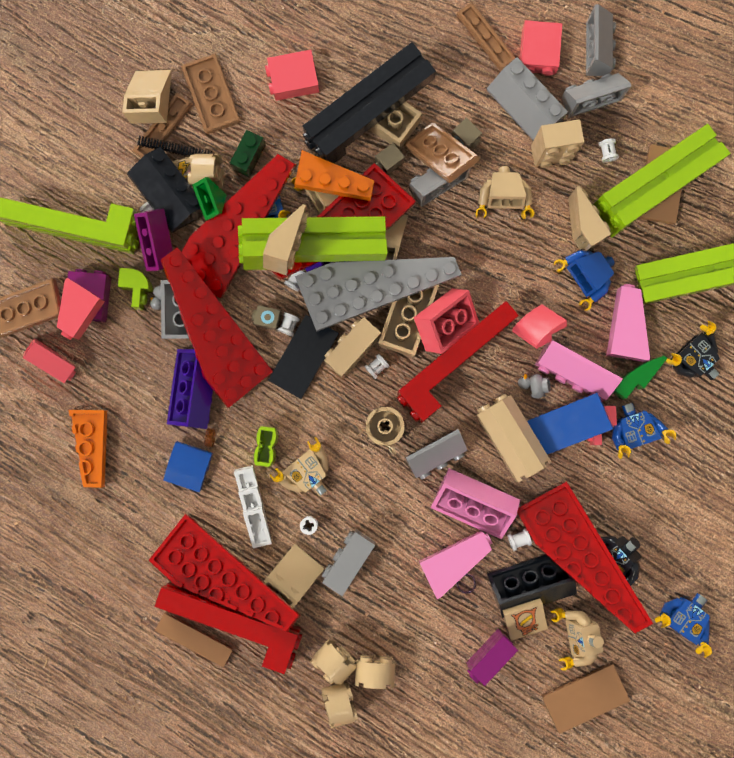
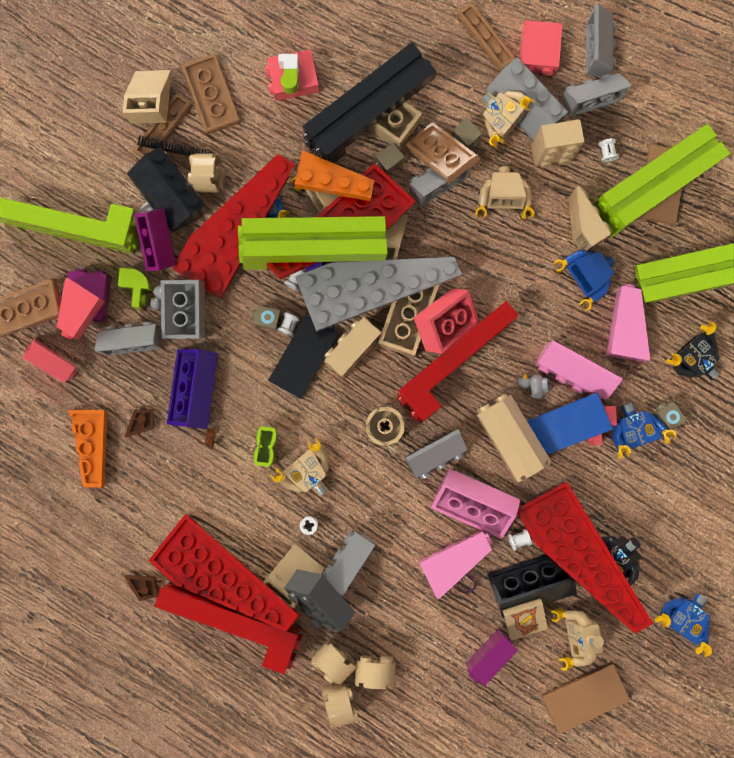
medium nougat tile [155,612,234,668] -> none
red wing [161,247,273,408] -> none
blue slope [163,441,213,493] -> none
tile [172,156,191,179] -> none
green slope [192,177,227,221] -> none
dark green brick [230,130,266,178] -> none
white slope [234,465,272,548] -> none
tan slope [263,204,308,275] -> none
white bush [364,354,390,379] -> none
coral slope [512,304,567,349] -> none
green slope [613,356,667,400] -> none
none -> light grey slope [95,322,162,356]
none -> reddish brown piece [124,575,159,601]
none -> reddish brown piece [125,409,154,437]
none -> leg [278,54,299,94]
none -> dark grey brick [284,569,355,632]
none -> tan torso [482,91,535,149]
none -> dark tan brick [652,401,687,430]

